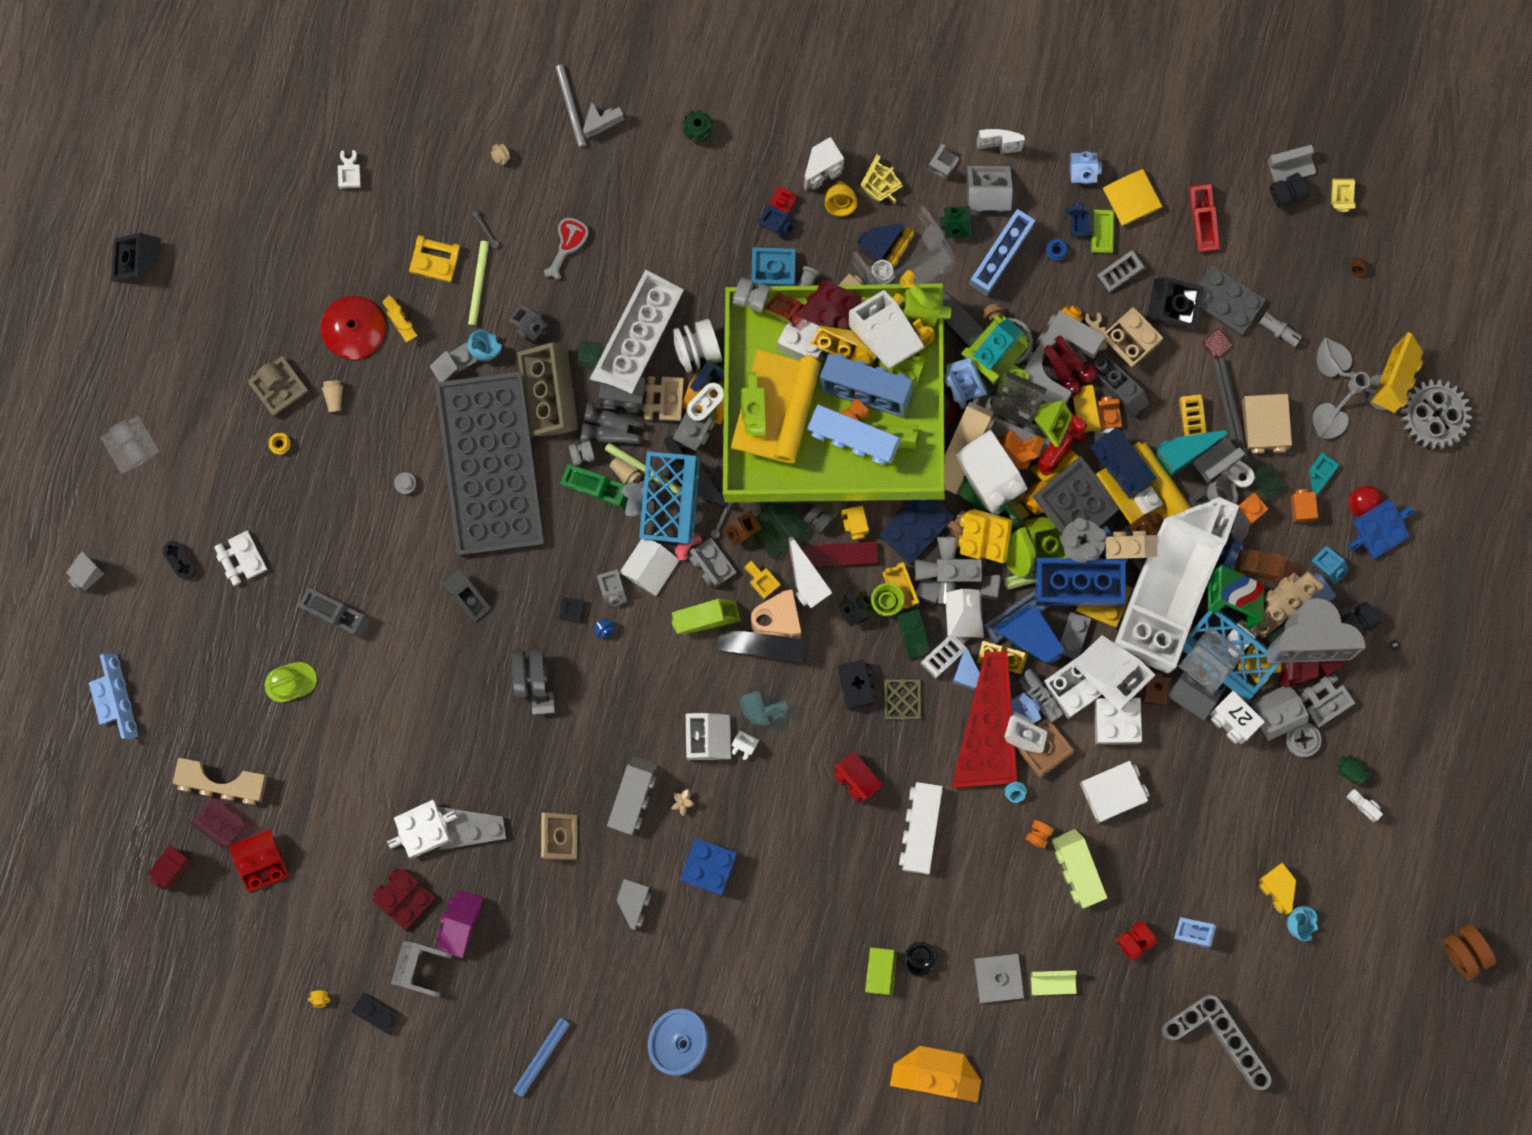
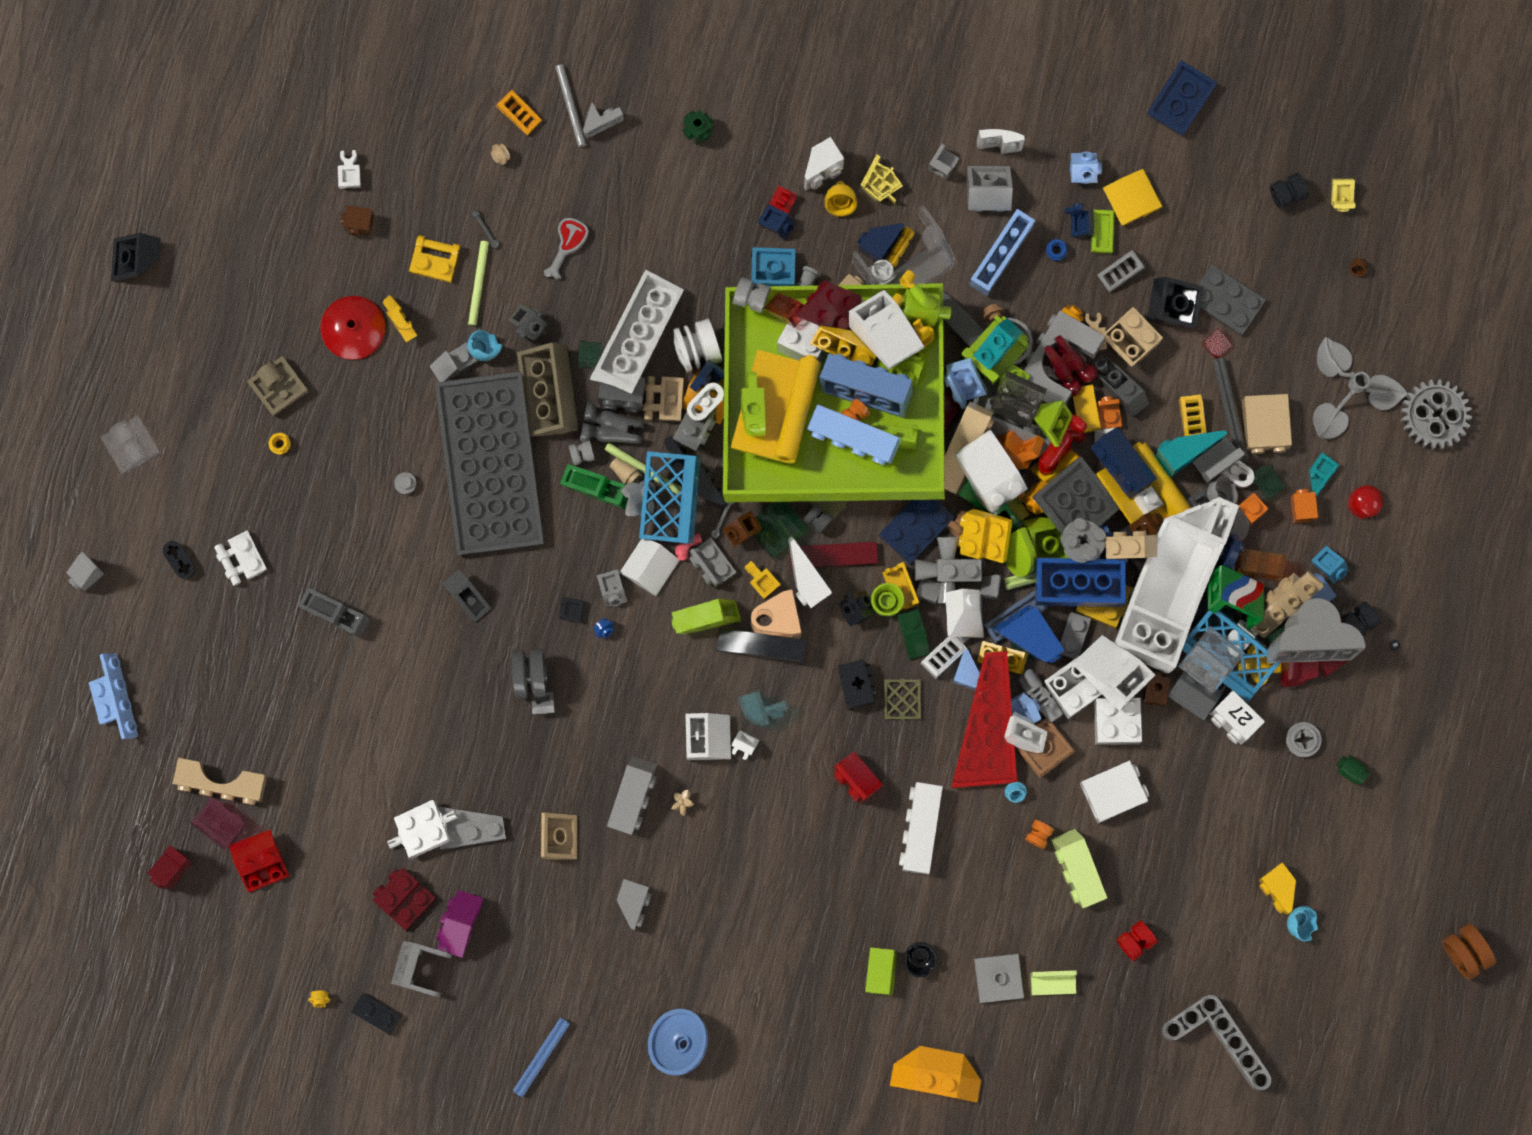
lime piece [265,662,317,702] -> none
tan cone [321,380,343,412] -> none
blue brick [680,838,737,896] -> none
yellow brick [841,505,869,540] -> none
dark green brick [940,206,971,238] -> none
light blue slope [1174,917,1217,948] -> none
red slope [1187,183,1220,252] -> none
light grey slope [1248,686,1309,741] -> none
light grey pin [1259,312,1302,347] -> none
light grey panel [1268,145,1316,182] -> none
light grey plate [1299,673,1355,728] -> none
white plate [1346,789,1383,822] -> none
blue plate [1347,499,1414,559] -> none
yellow slope [1371,332,1423,413] -> none
none -> reddish brown brick [340,205,374,236]
none -> light orange slope [495,90,542,135]
none -> dark blue plate [1146,60,1217,137]

